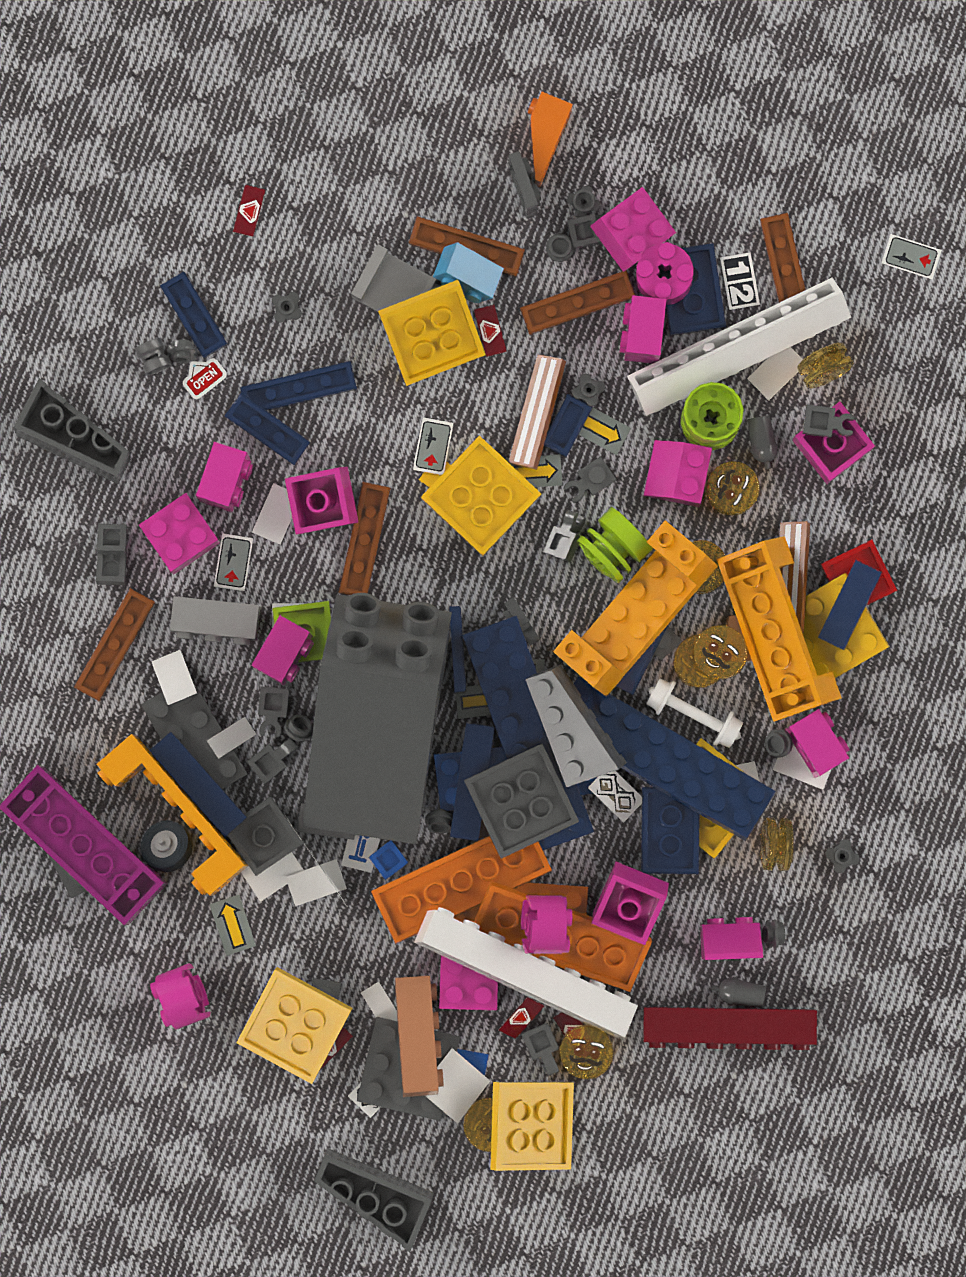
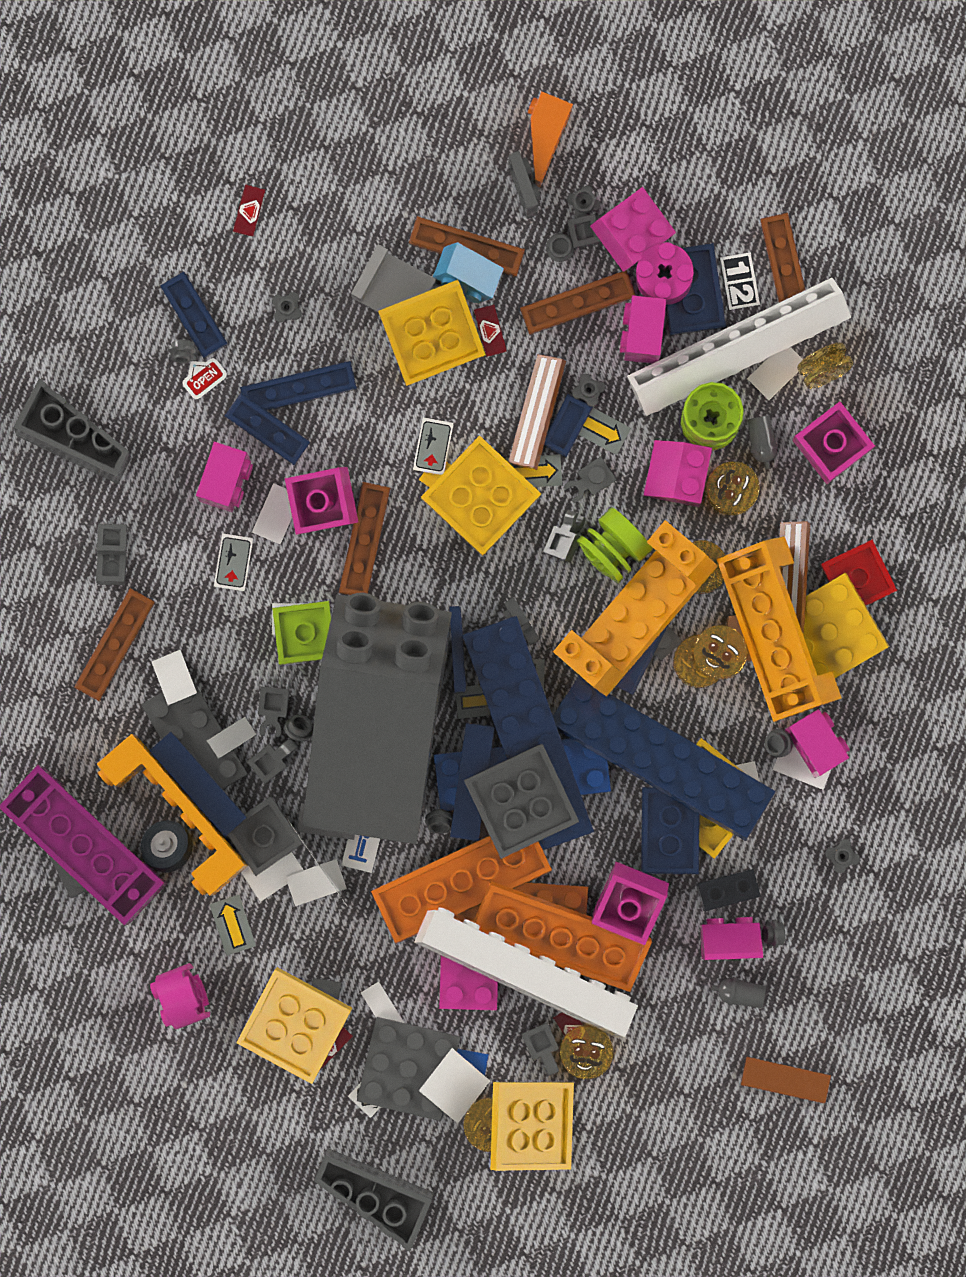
flat silver wheel [135,338,172,375] -> none
dark pink brick [139,493,220,575] -> none
light grey brick [170,596,261,645] -> none
dark pink brick [251,615,314,686] -> none
blue plate [369,840,408,880] -> none
nougat brick [395,976,444,1097] -> none
dark red sticker [498,997,545,1039] -> none
dark pink brick [521,895,572,954] -> none
wedge [526,665,627,787] -> none
white sticker [588,771,642,823] -> none
dark red brick [642,1007,817,1050] -> none
white piece [646,679,743,748] -> none
clear yellow head [760,817,794,871] -> none
dark grey plate [802,404,855,438] -> none
dark blue tile [818,560,883,650] -> none
sticker [882,234,942,279] -> none
none -> black brick [696,869,761,912]
none -> dark orange tile [740,1056,831,1104]

